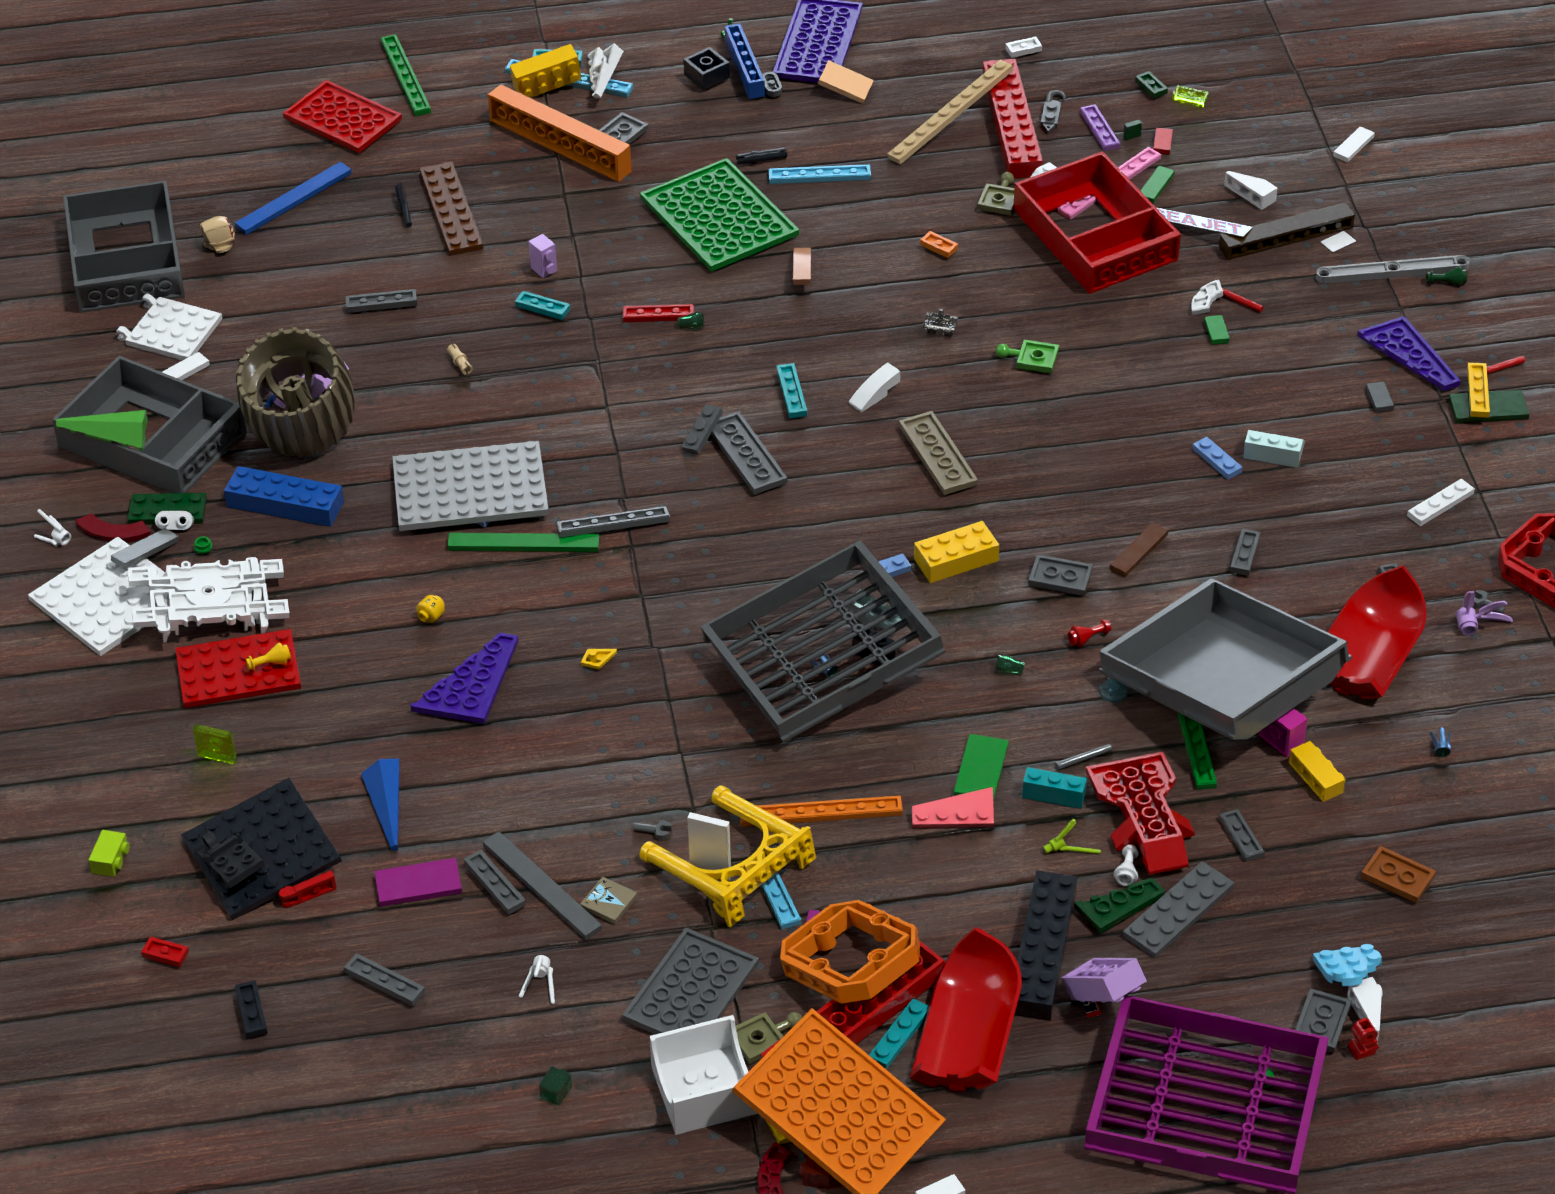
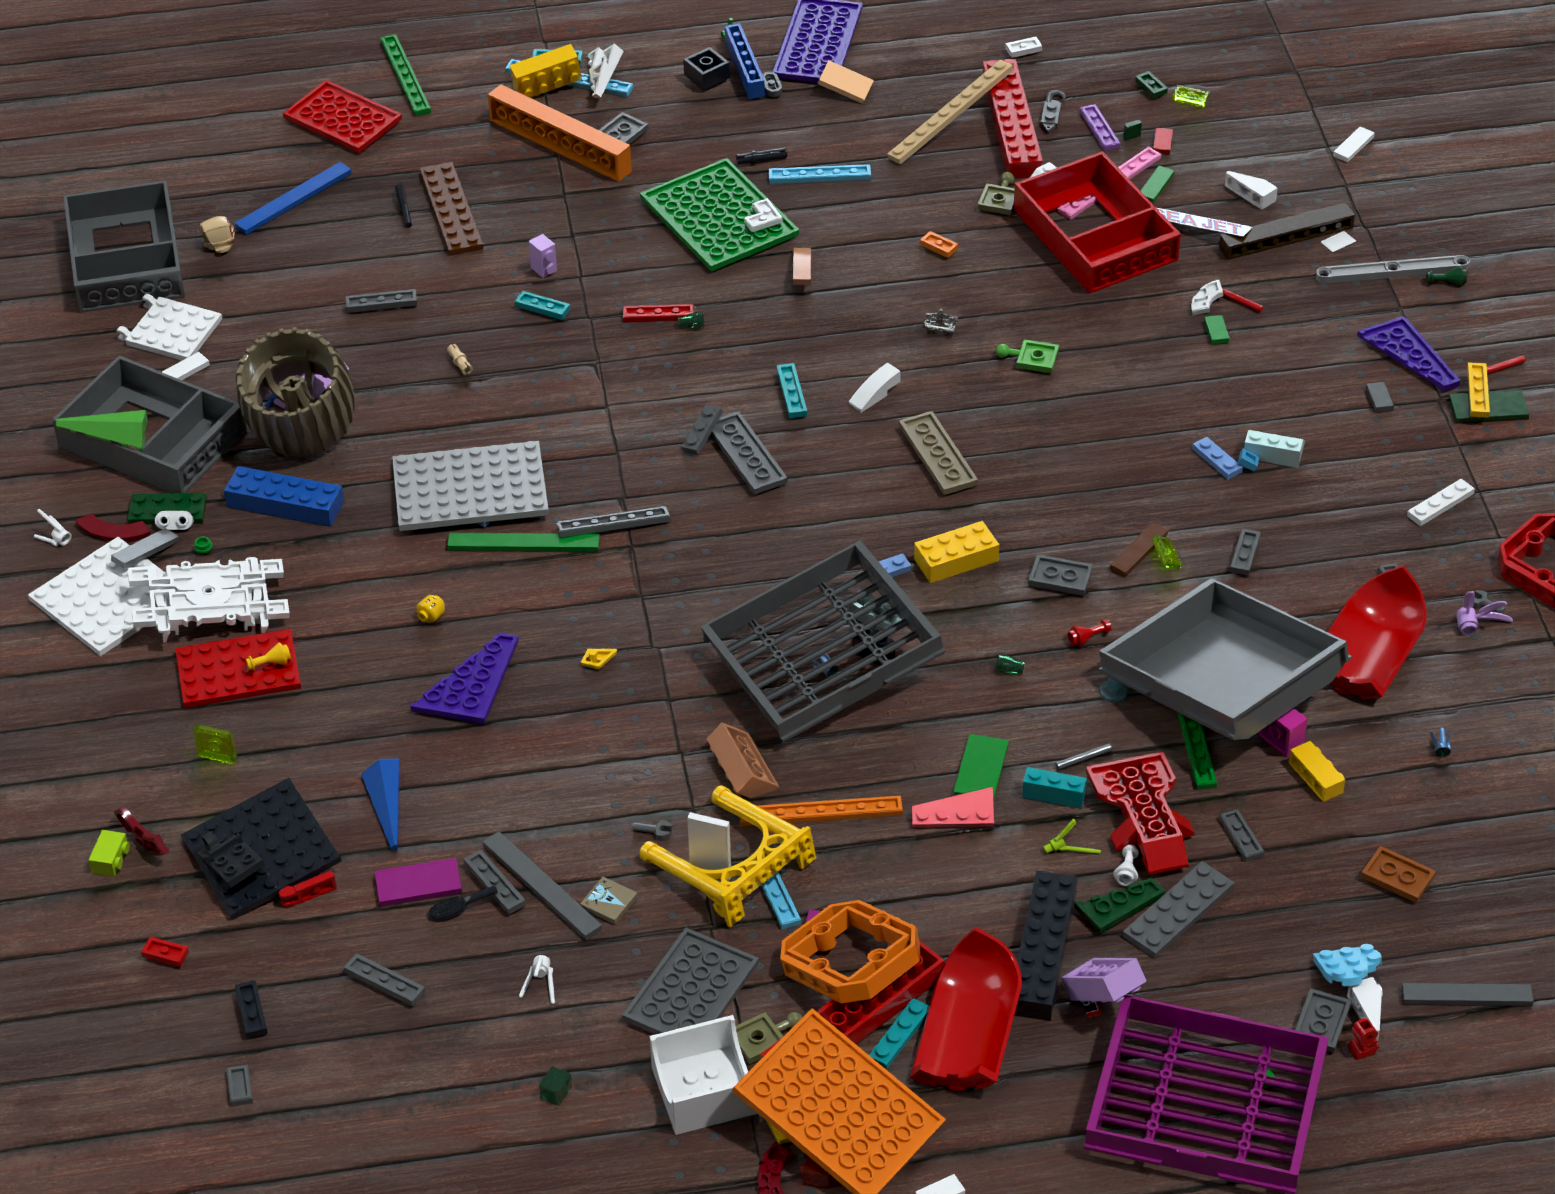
none -> dark red tile [114,806,169,856]
none -> dark grey tile [226,1064,253,1107]
none -> black piece [428,885,498,922]
none -> nougat slope [707,722,779,798]
none -> white tile [744,198,783,232]
none -> clear neon green plate [1152,534,1183,570]
none -> dark azure plate [1238,448,1259,471]
none -> dark grey tile [1402,983,1533,1006]

